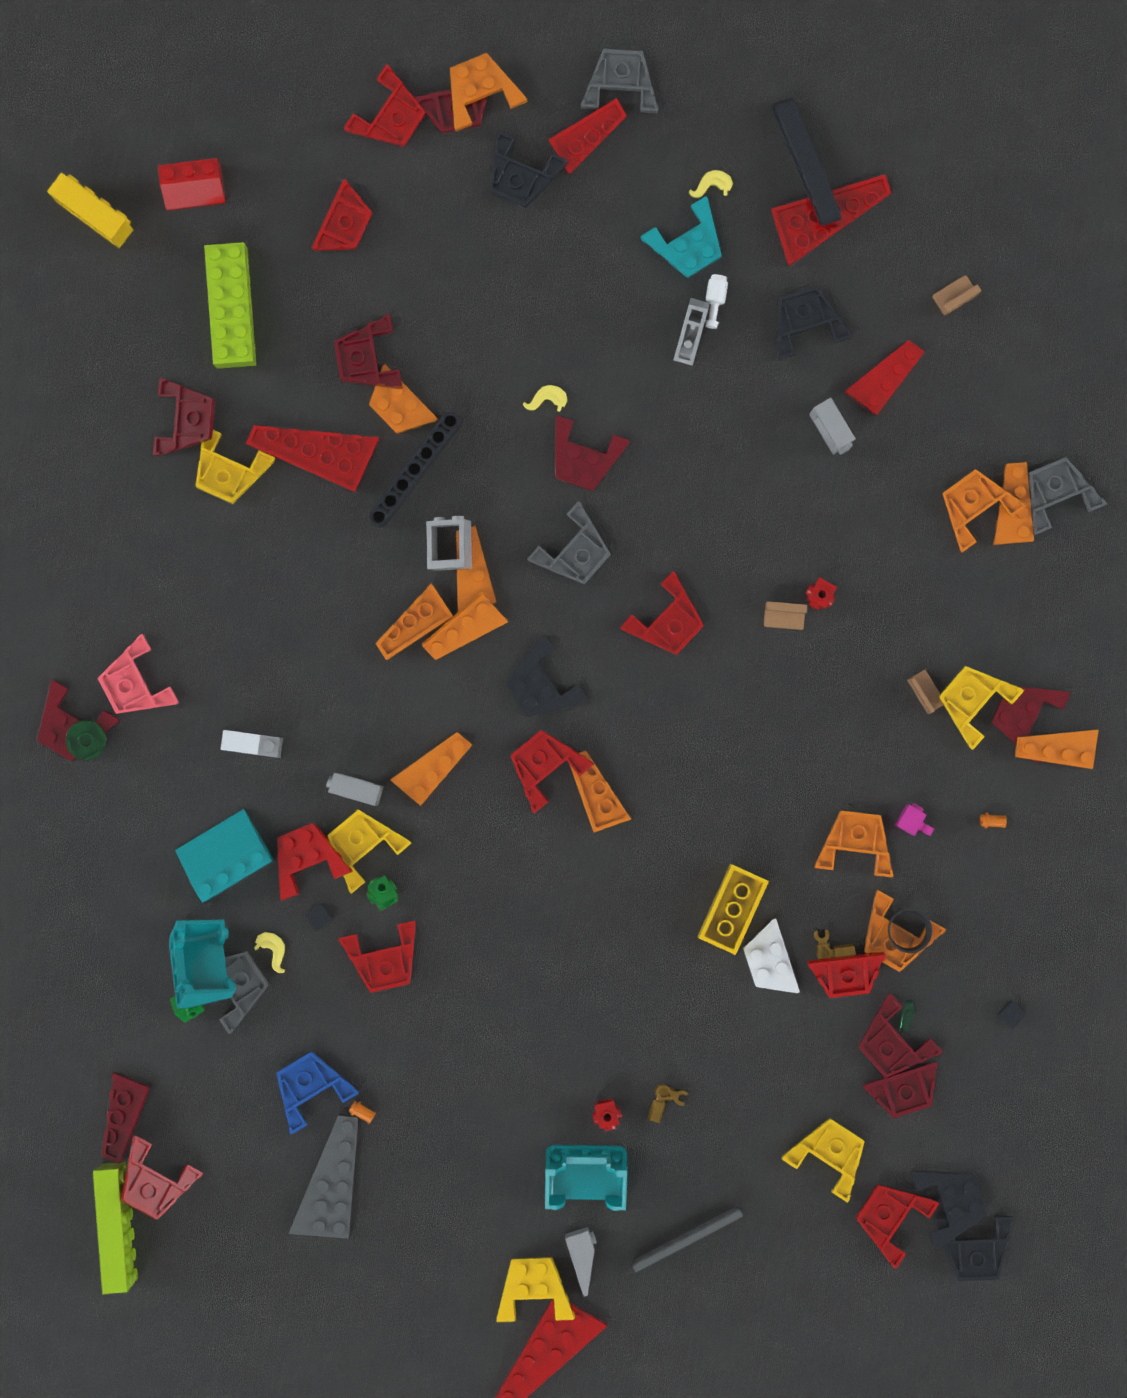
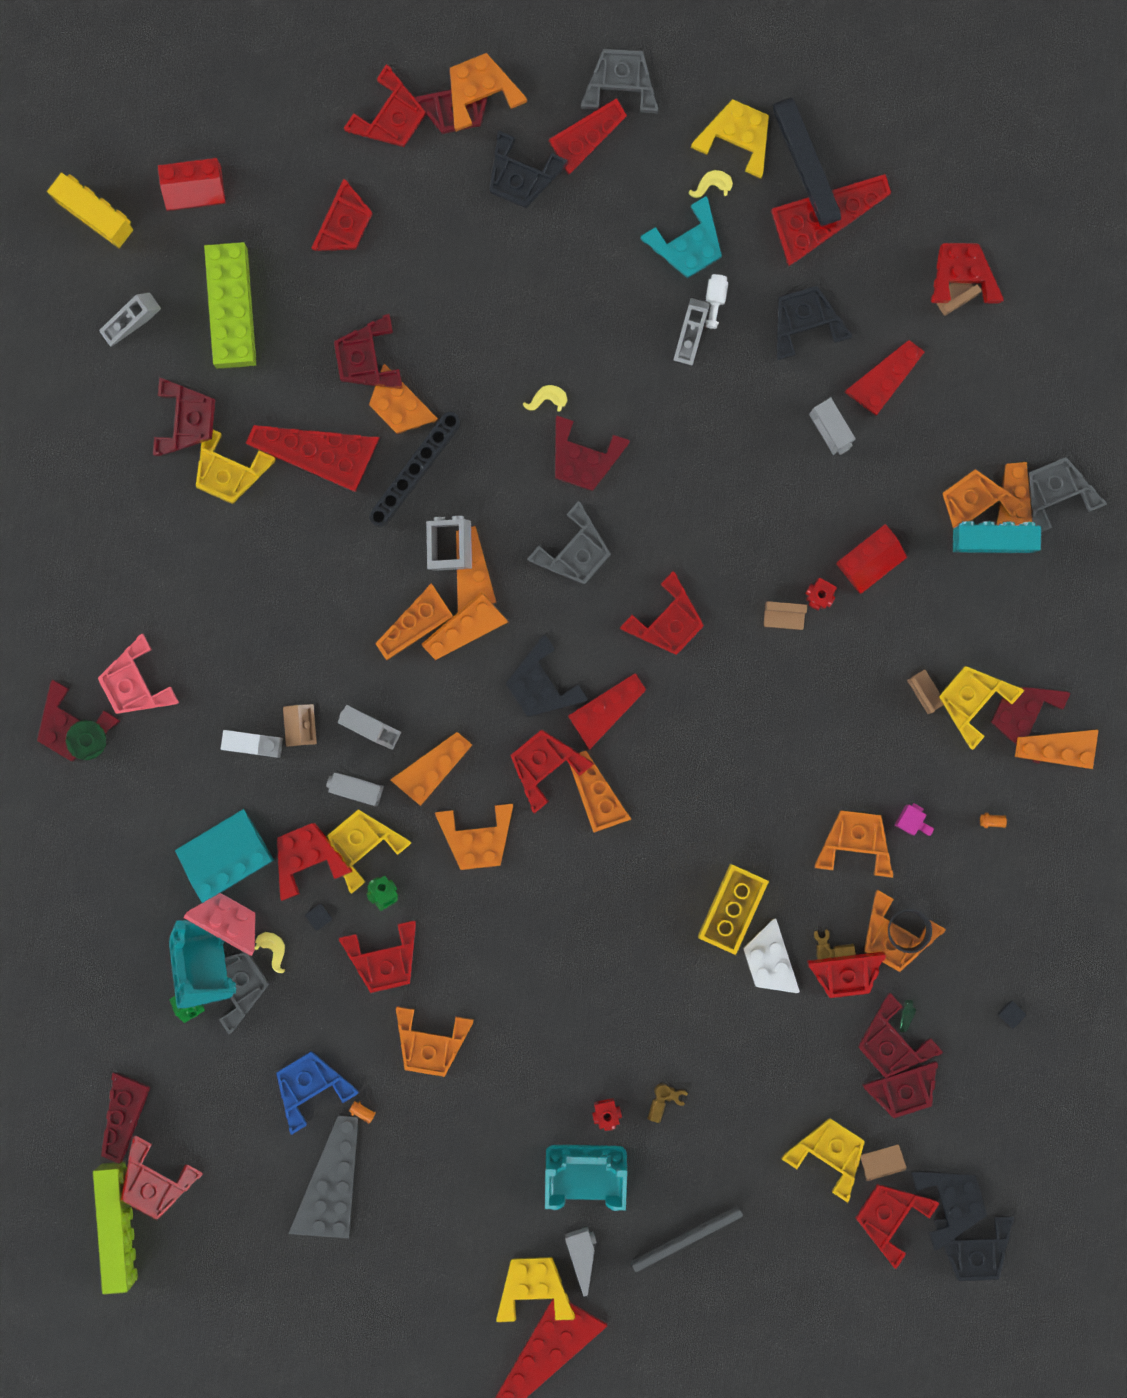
none -> light grey slope [99,293,161,347]
none -> coral wing [184,893,255,956]
none -> medium nougat panel [283,704,317,747]
none -> light grey slope [337,705,401,750]
none -> orange wing [396,1006,474,1077]
none -> orange wing [435,804,513,870]
none -> red wing [568,673,646,750]
none -> yellow wing [691,99,769,178]
none -> red slope [836,524,907,594]
none -> medium nougat panel [860,1145,906,1181]
none -> red wing [931,243,1004,303]
none -> teal brick [953,521,1041,553]

